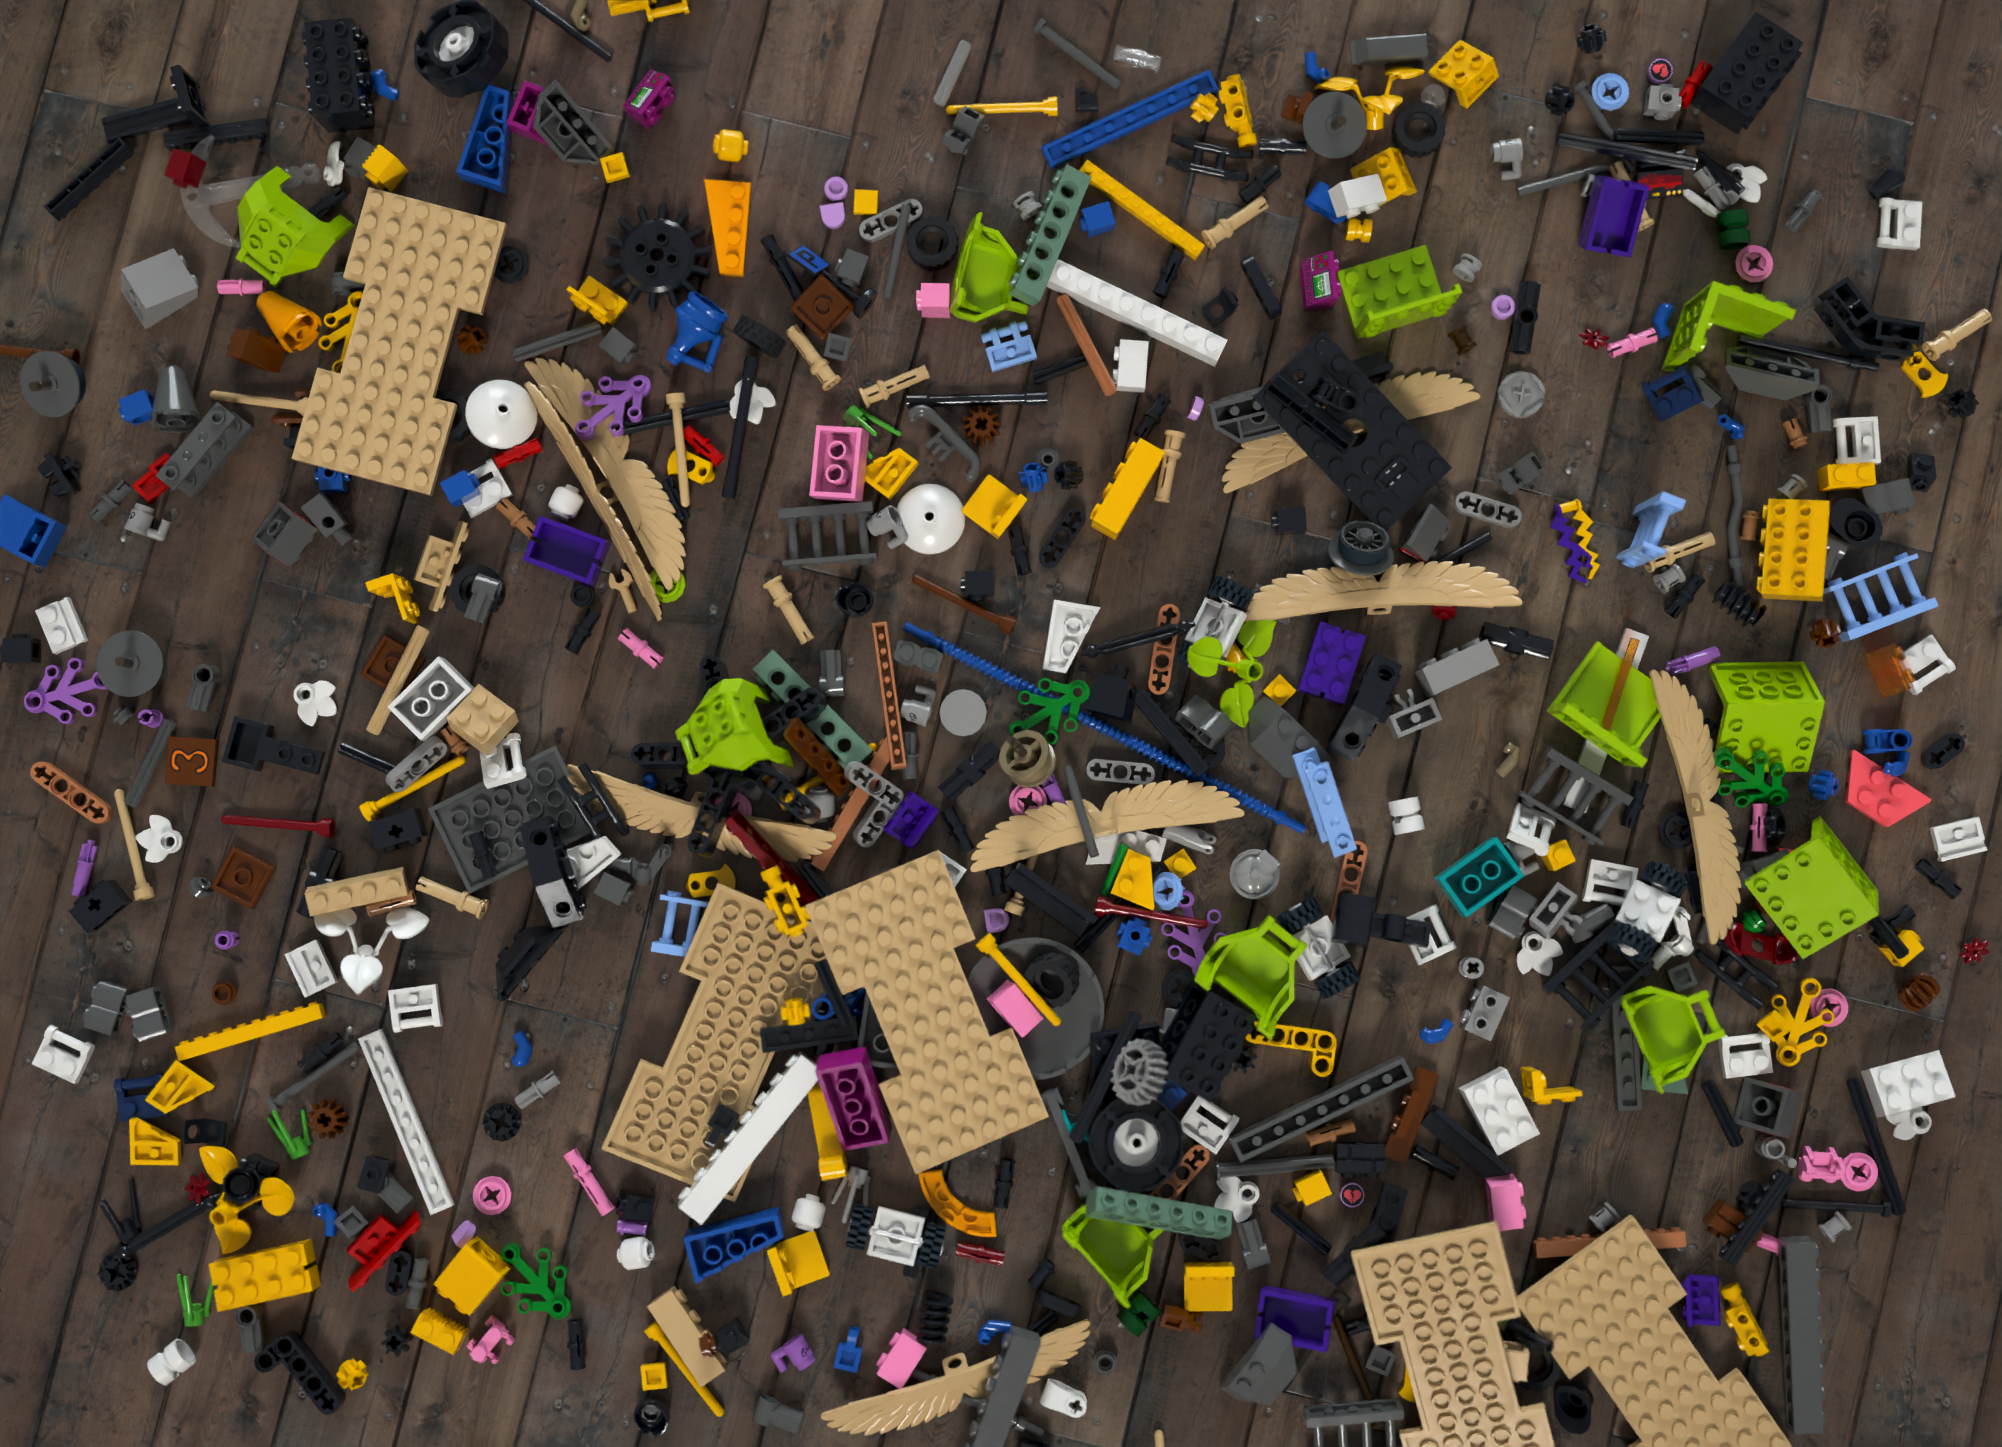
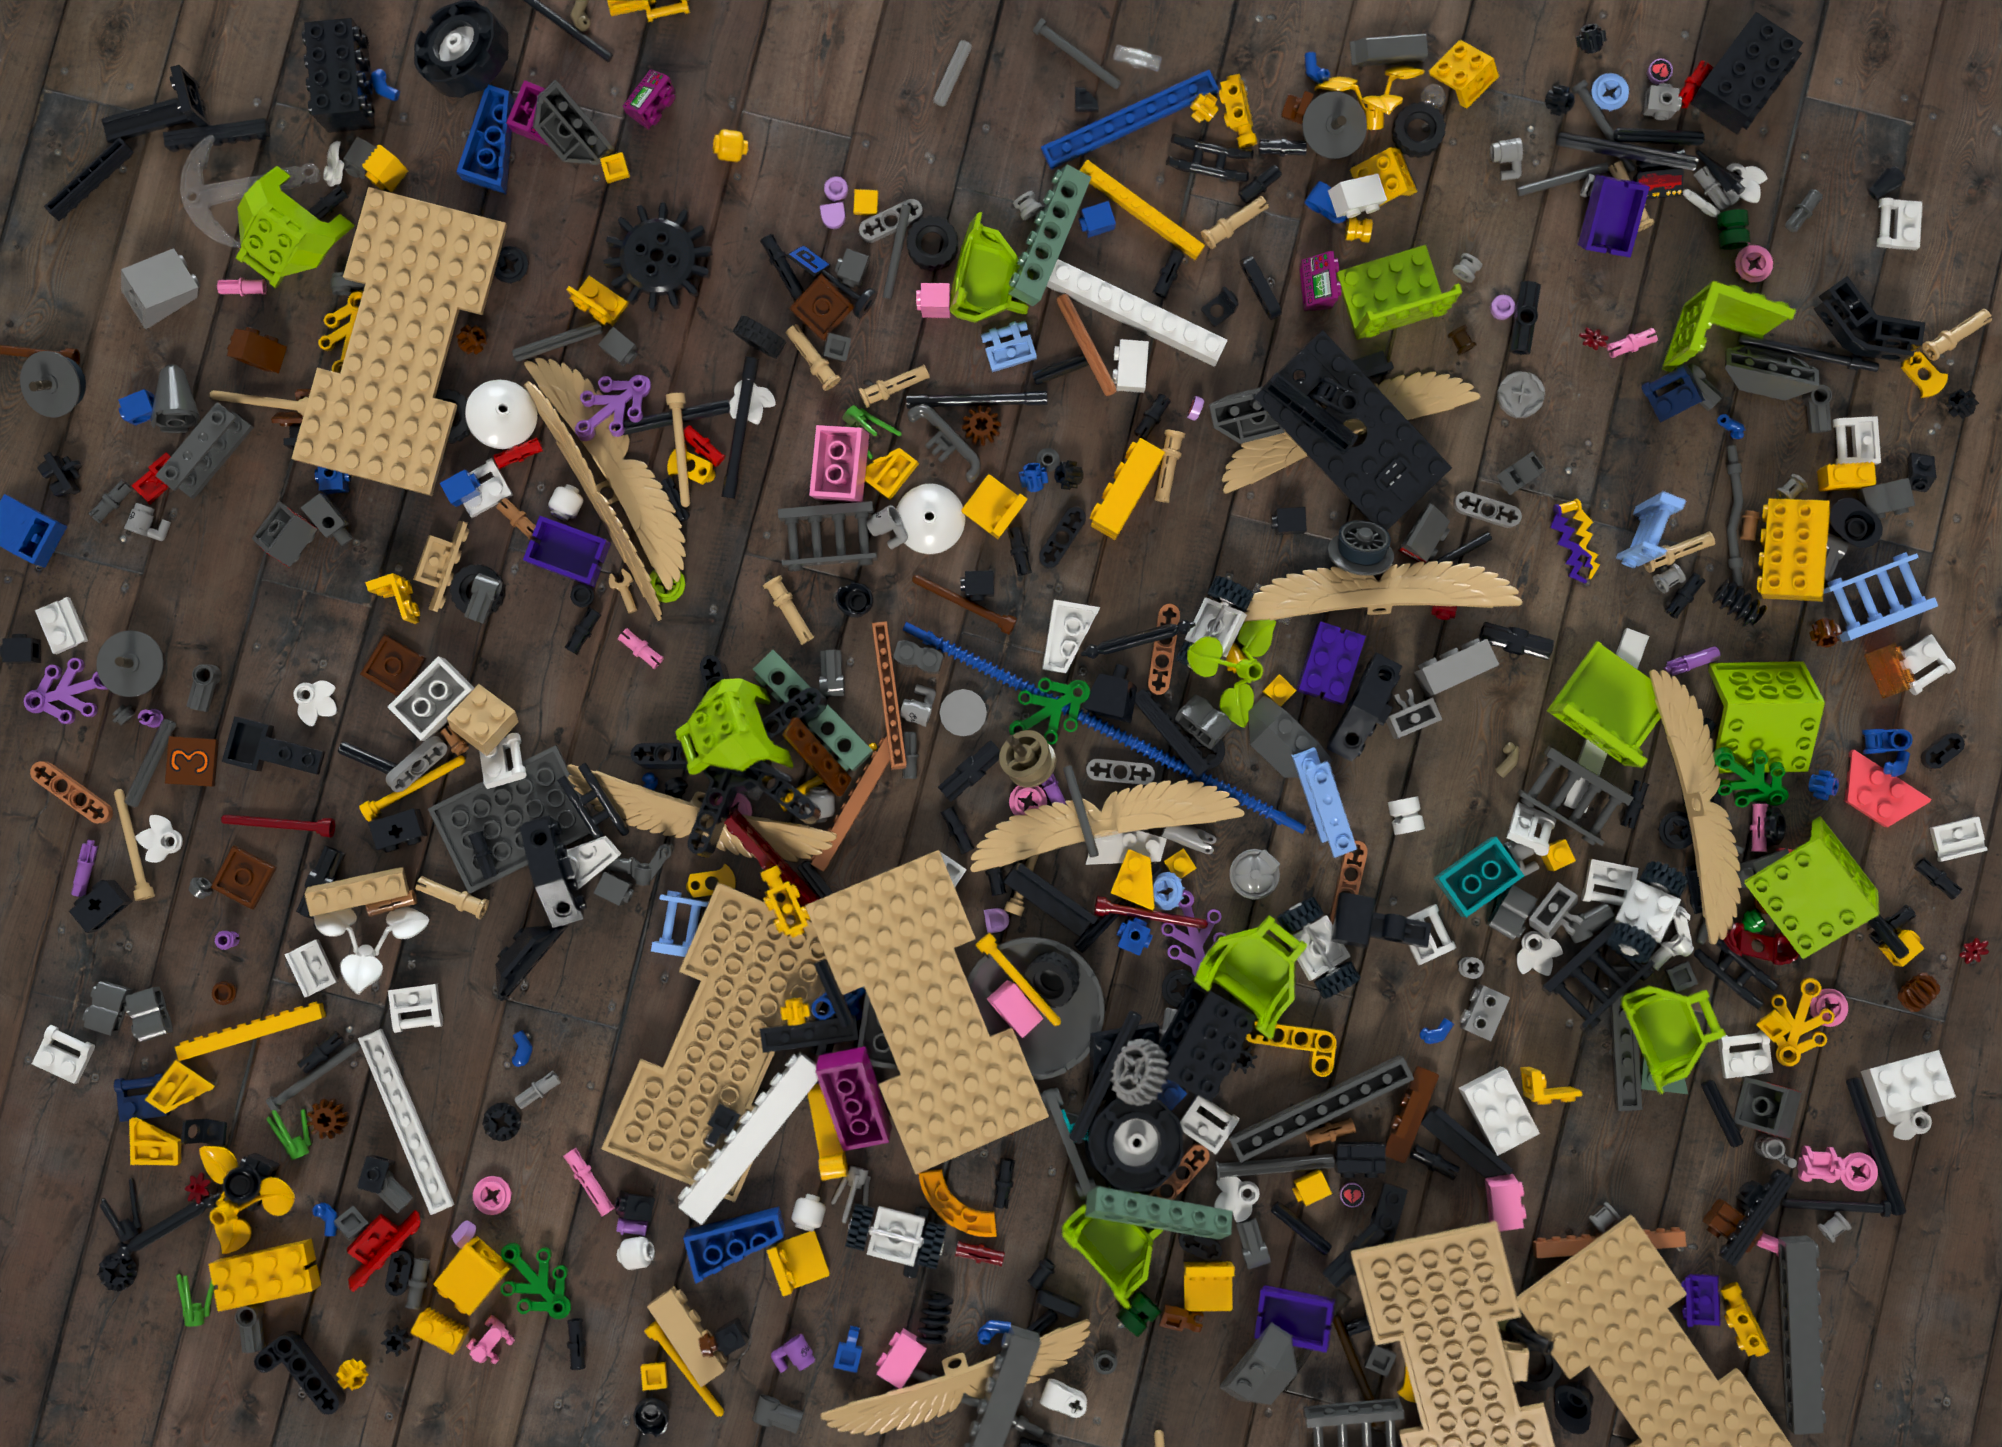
white wheel [147,1339,196,1385] -> none
dark red brick [164,149,207,189] -> none
light orange cone [256,291,322,352] -> none
tan axle [366,626,429,735] -> none
blue piece [666,291,729,372] -> none
light orange wing [704,179,752,277] -> none
light grey beam [844,761,904,847] -> none
dark purple bracket [883,791,939,849] -> none
dark grey brick [941,106,985,155] -> none
yellow piece [946,97,1058,116] -> none
green piece [1100,842,1129,897] -> none
clear orange bar [1602,638,1640,731] -> none
blue arm [1652,303,1674,339] -> none
medium nougat pin [1782,418,1808,450] -> none

